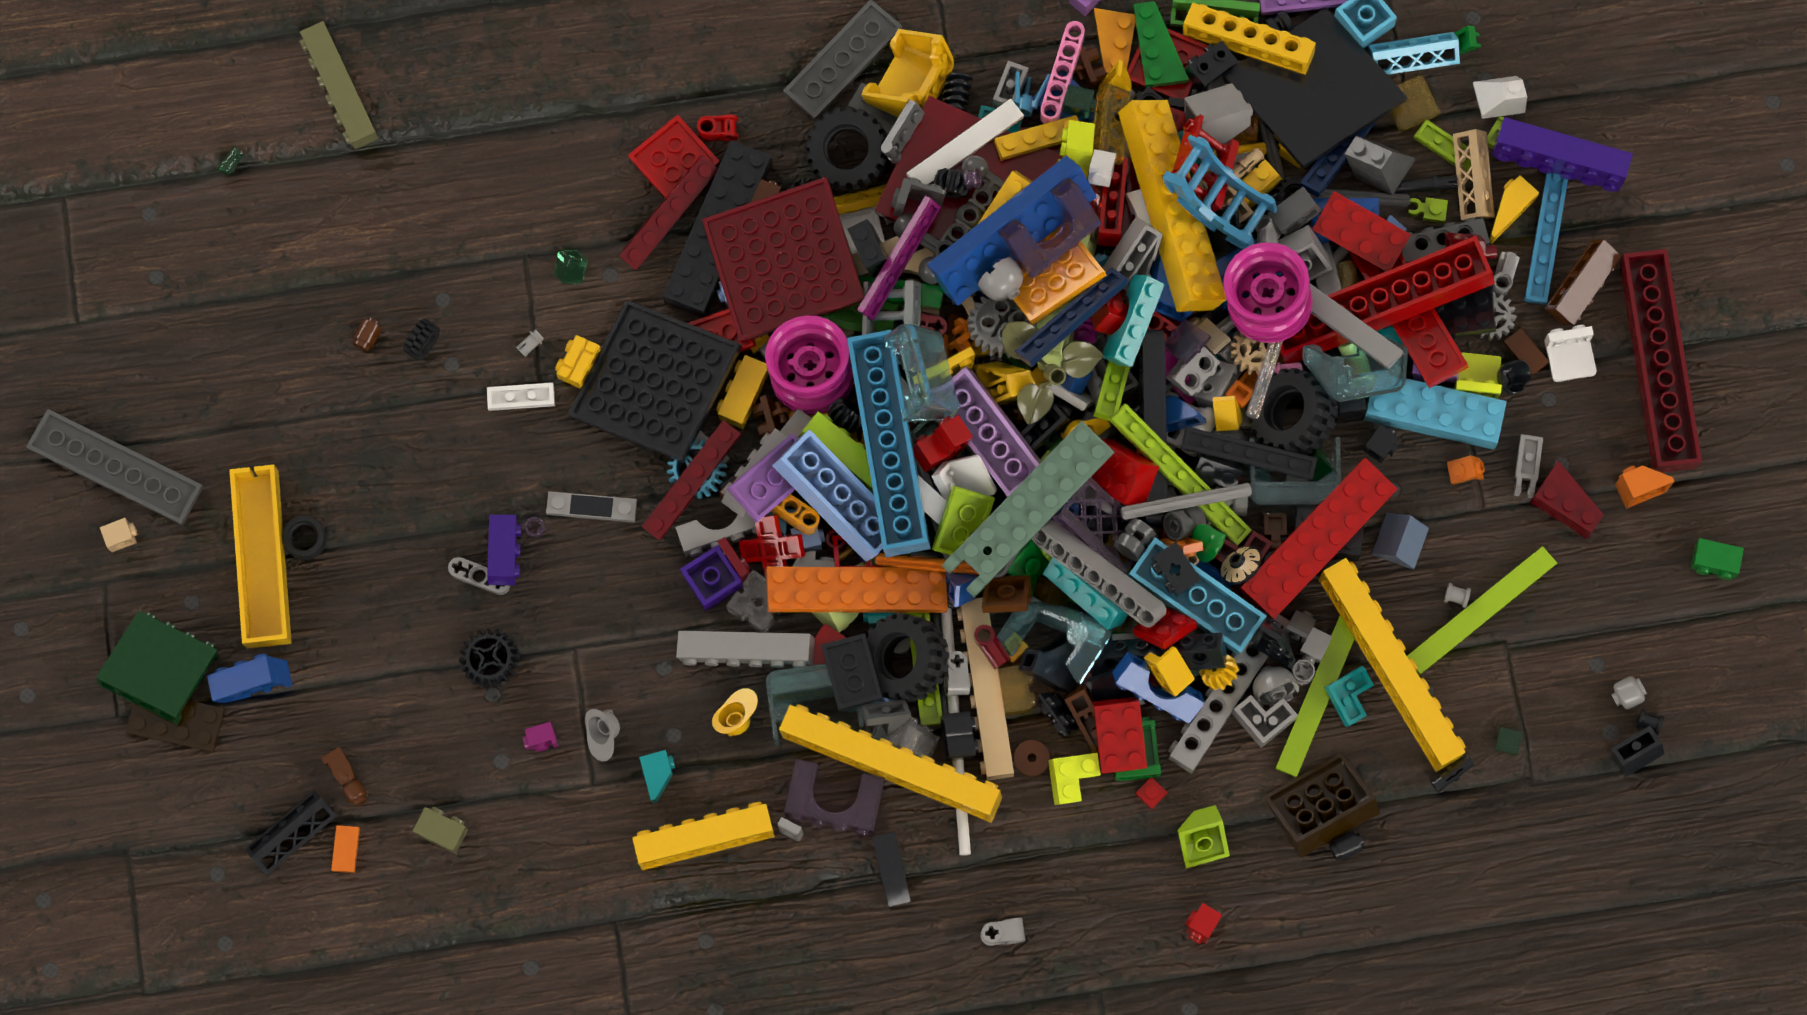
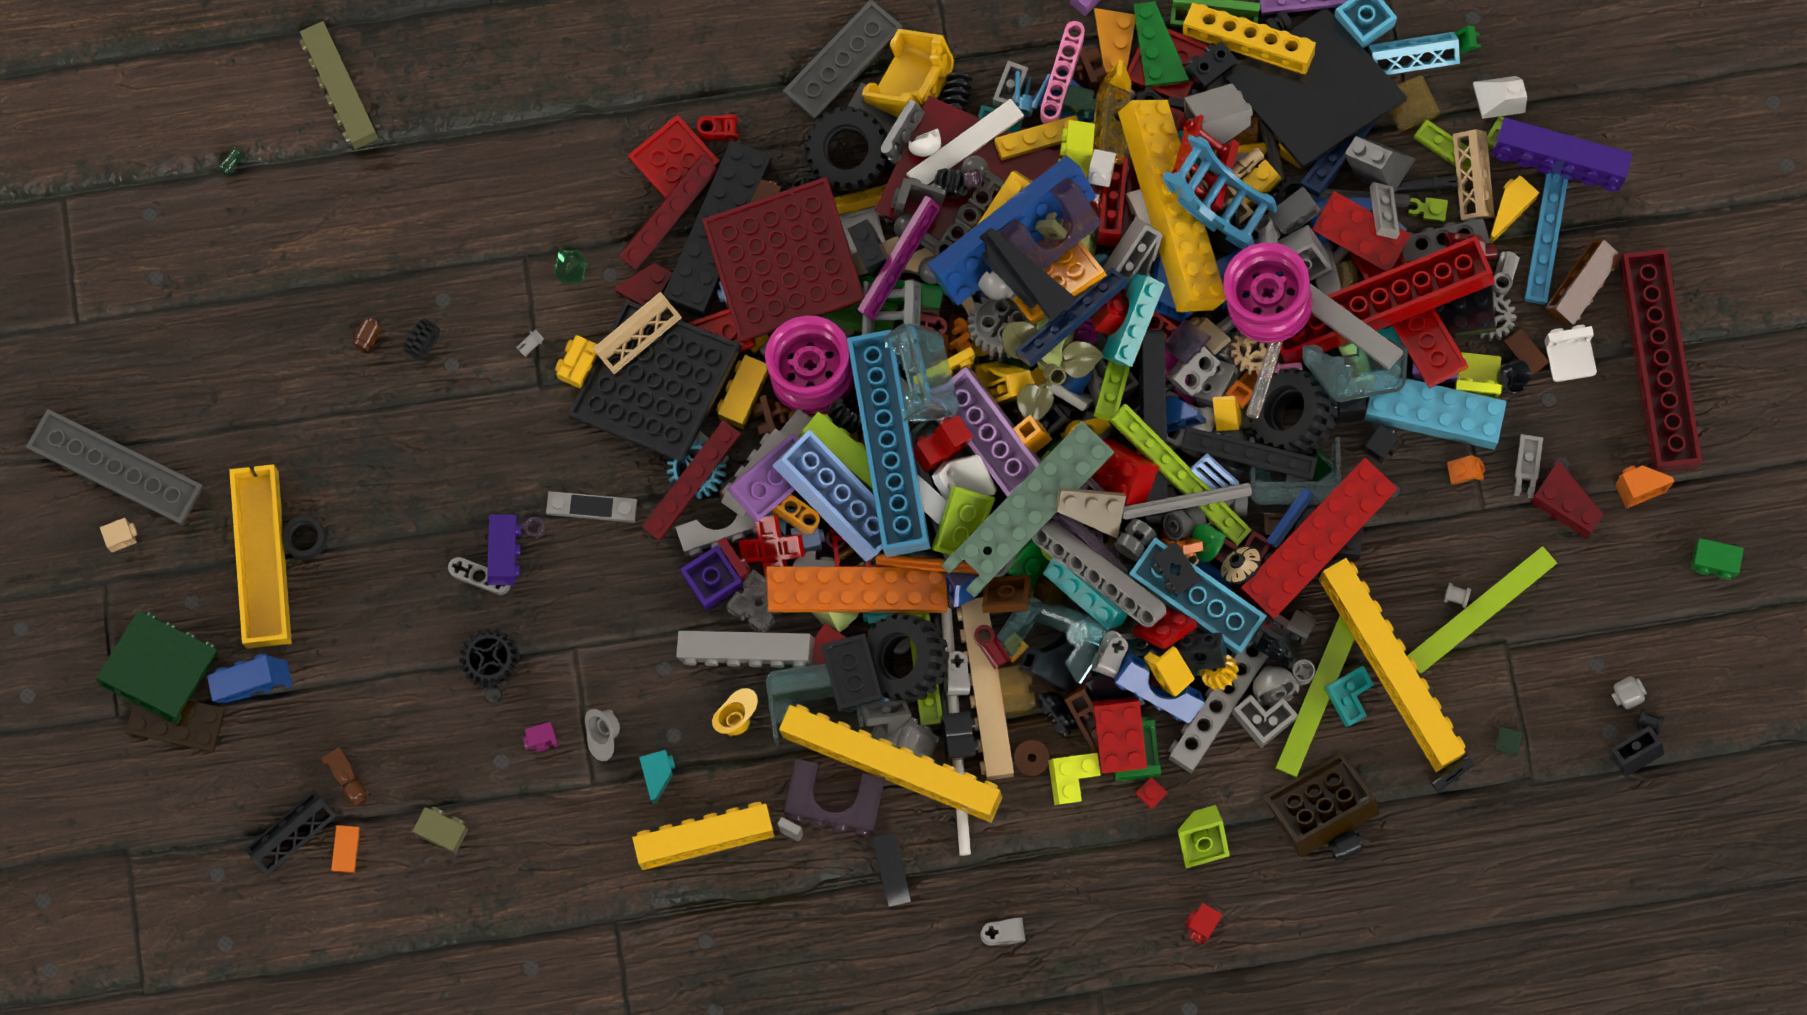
white plate [487,383,555,411] -> none
light grey brick [1299,627,1332,664] -> none
sand blue slope [1371,513,1429,570] -> none
none -> tan fence [592,292,682,374]
none -> dark red wing [614,263,673,306]
none -> white hair [909,128,941,157]
none -> black wedge [980,228,1075,322]
none -> light orange brick [1013,415,1052,453]
none -> olive tile [1035,212,1068,240]
none -> dark tan wing [1055,487,1126,539]
none -> light grey piece [1091,631,1128,678]
none -> light blue tile [1191,453,1239,489]
none -> blue axle [1267,488,1314,548]
none -> light grey tile [1370,182,1400,239]

